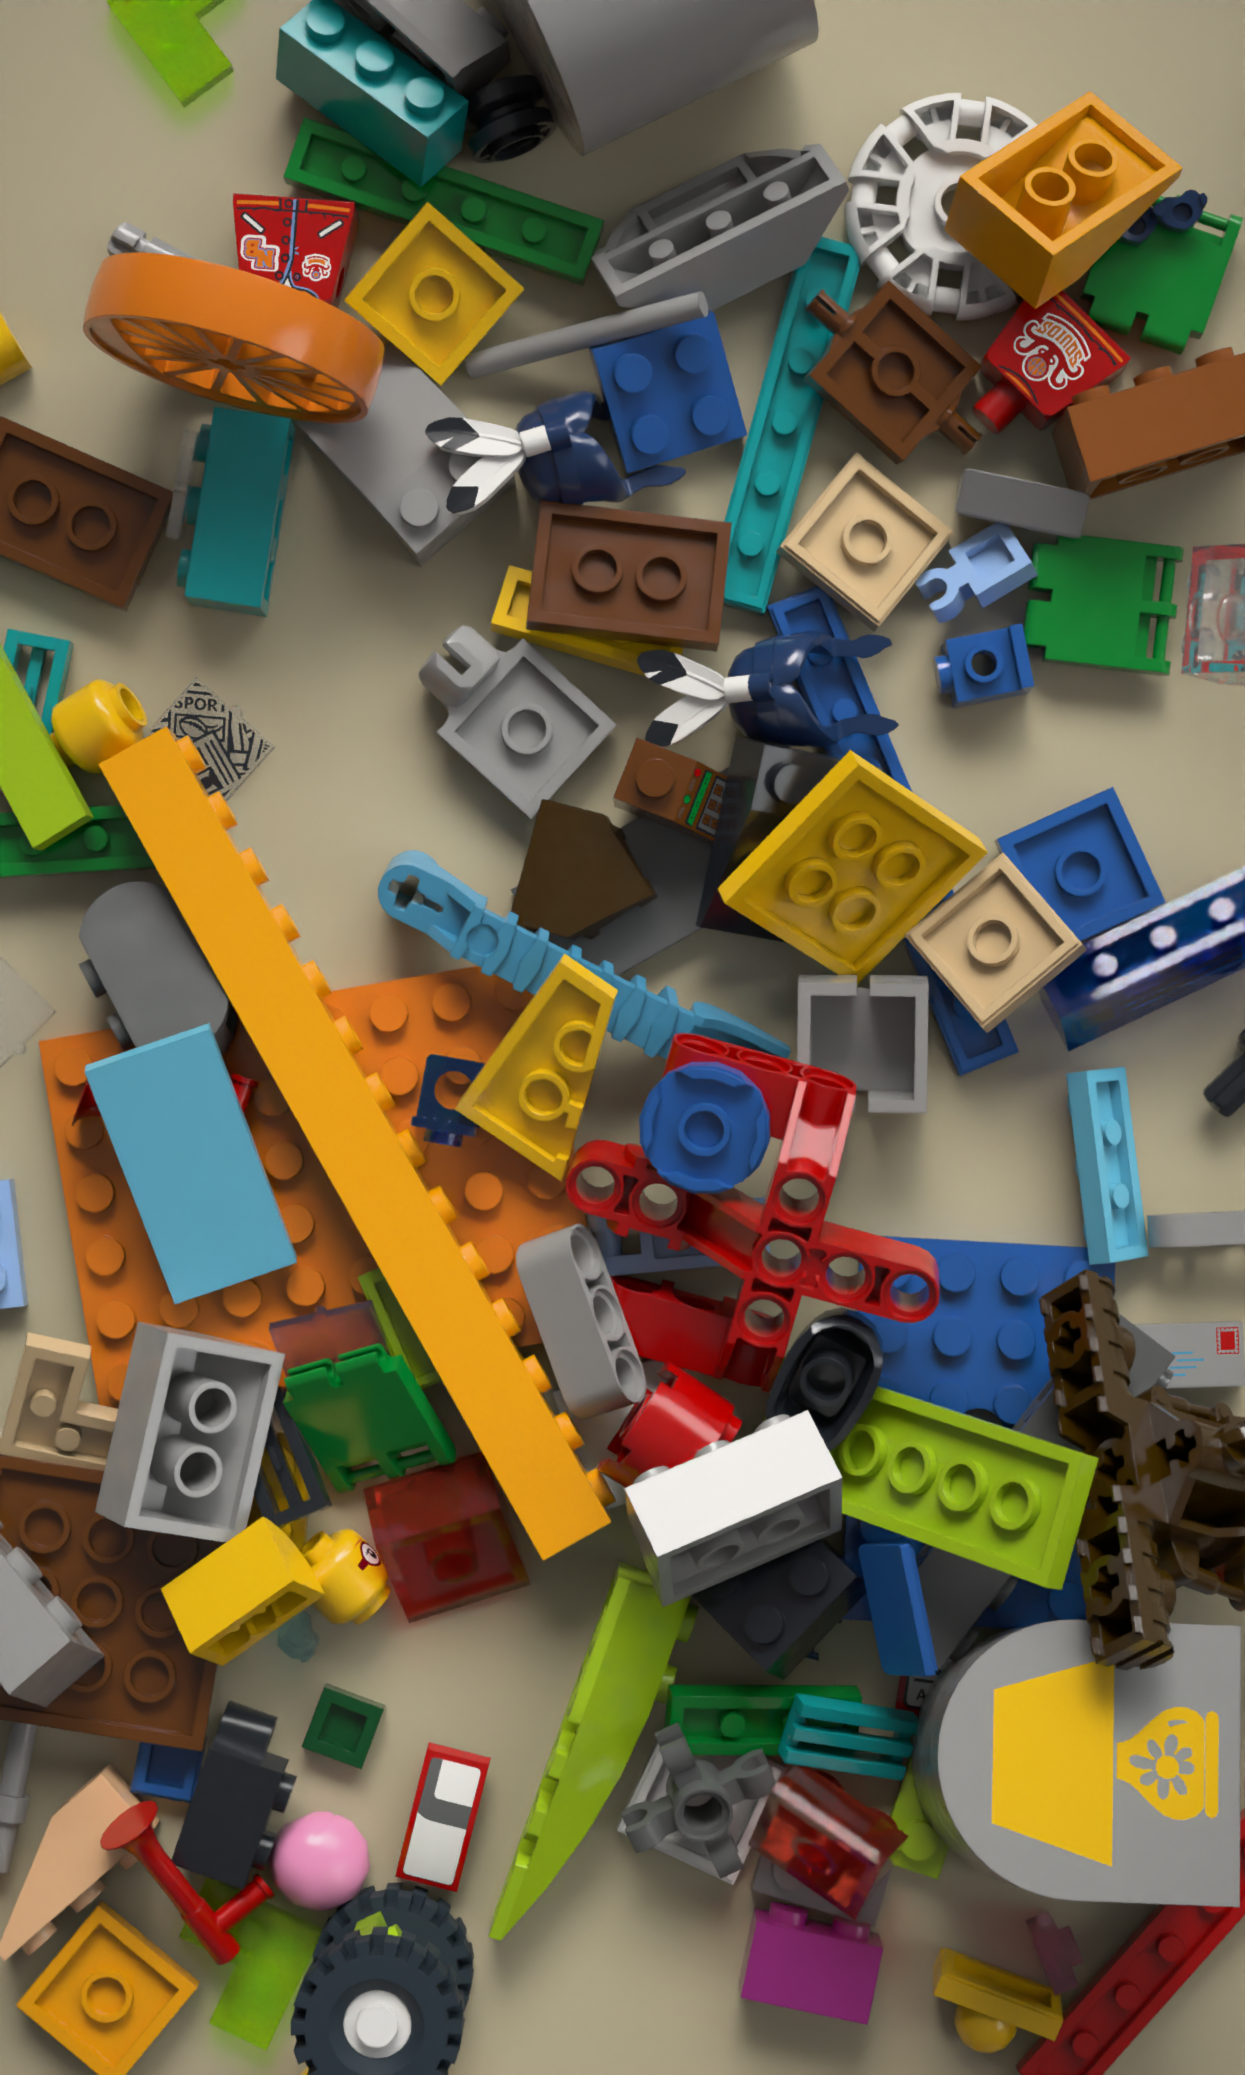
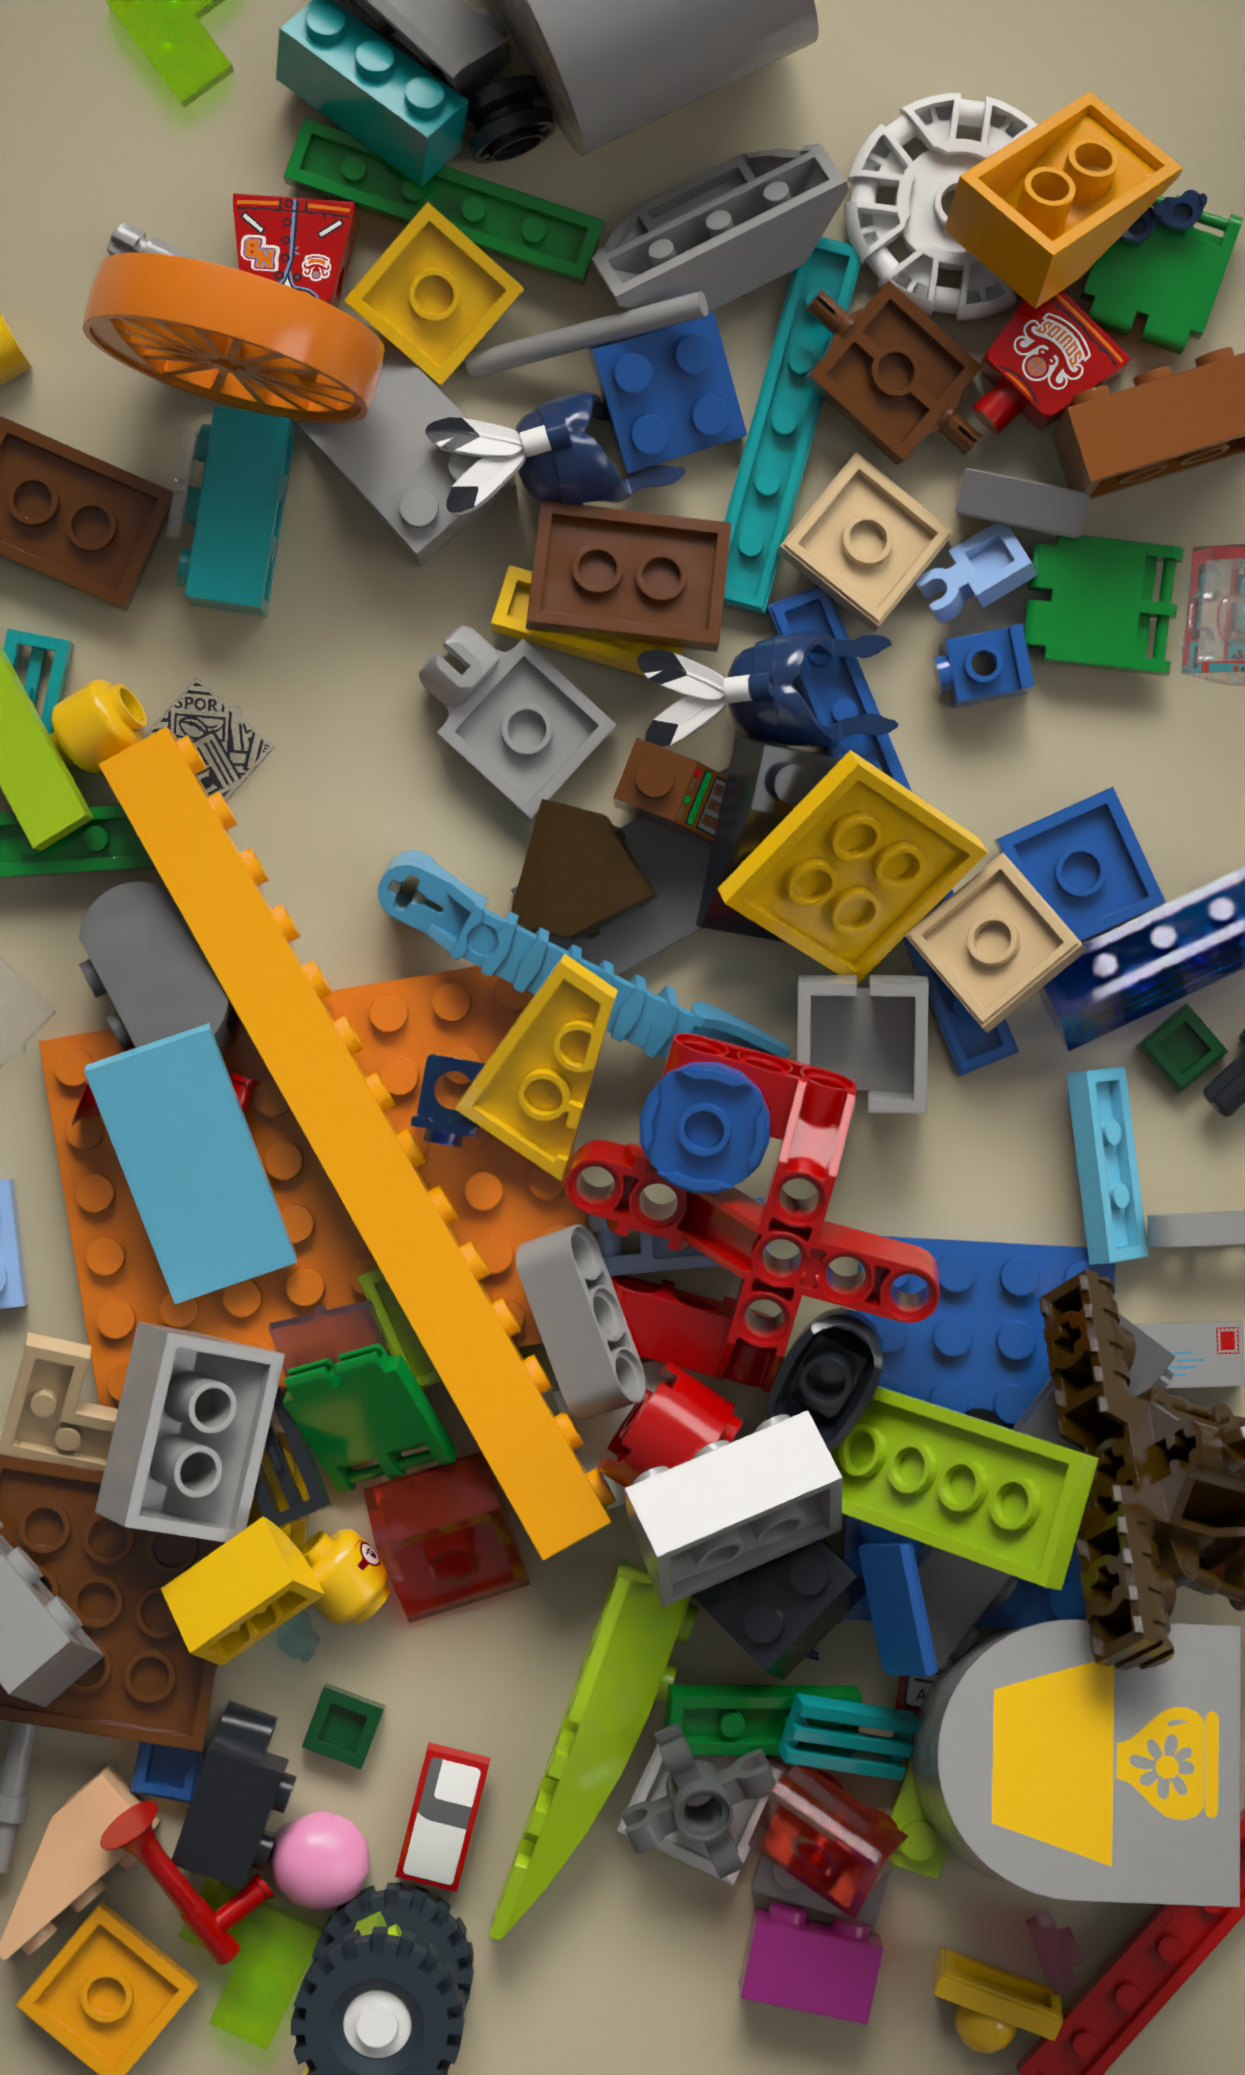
none -> dark green tile [1136,1003,1229,1093]

